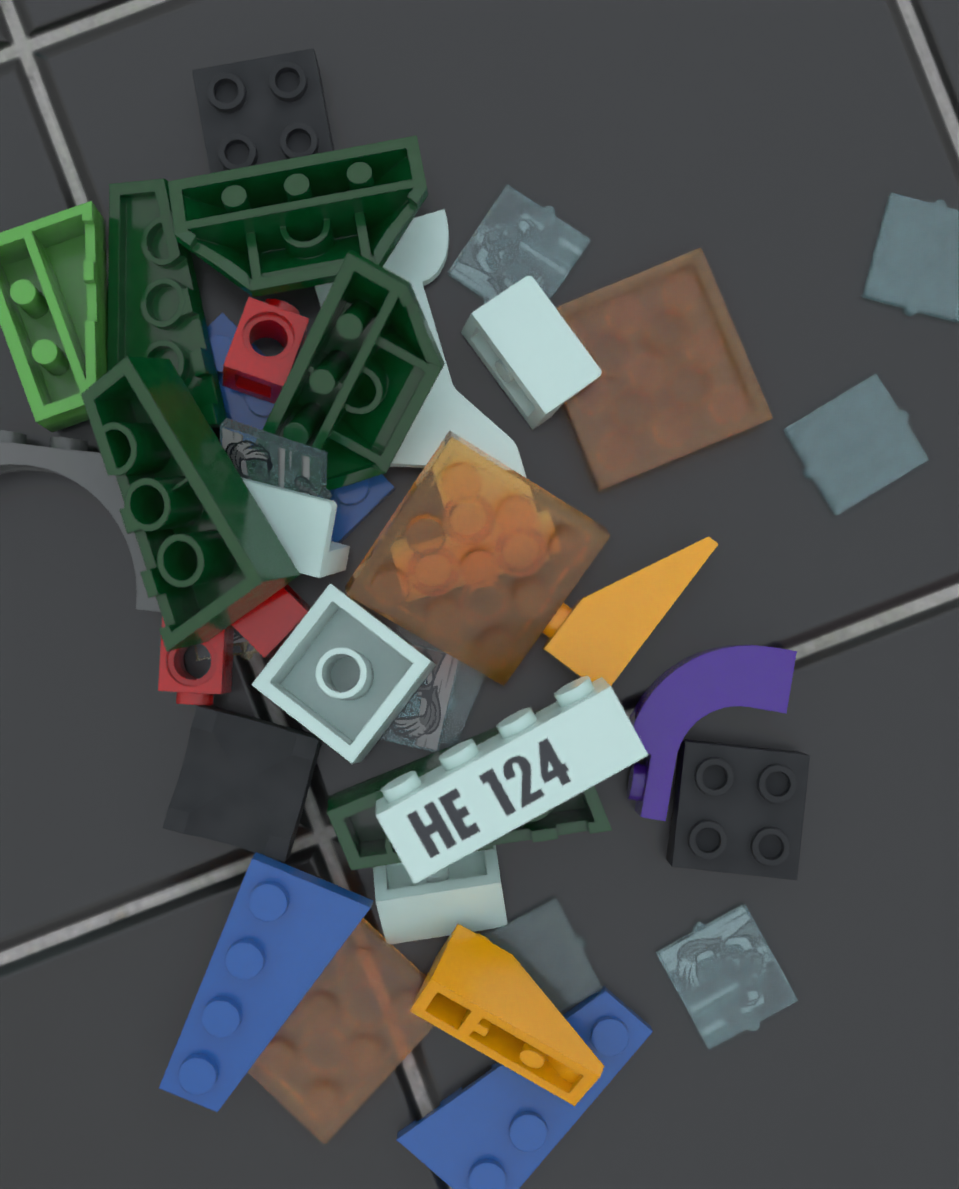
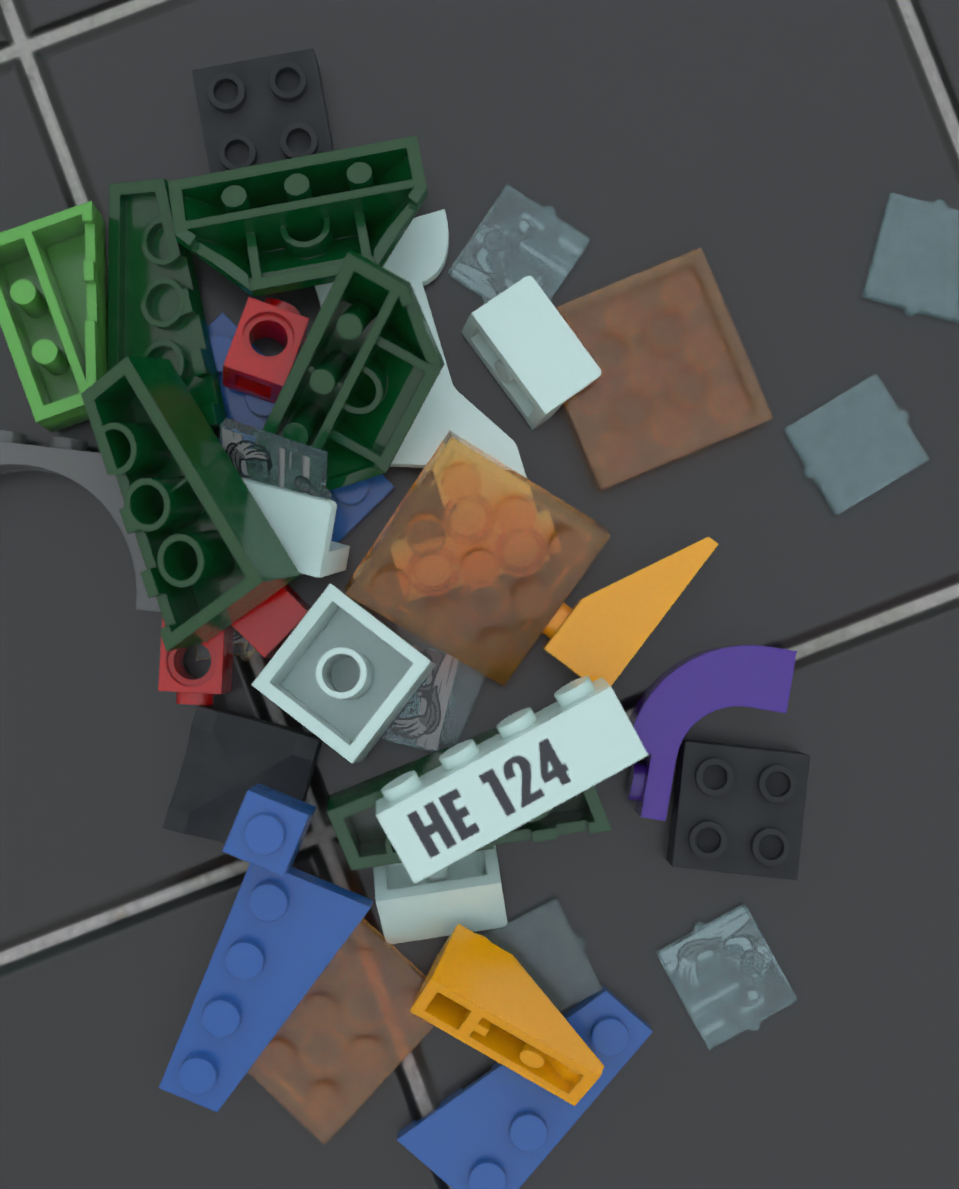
none -> blue brick [222,783,317,877]

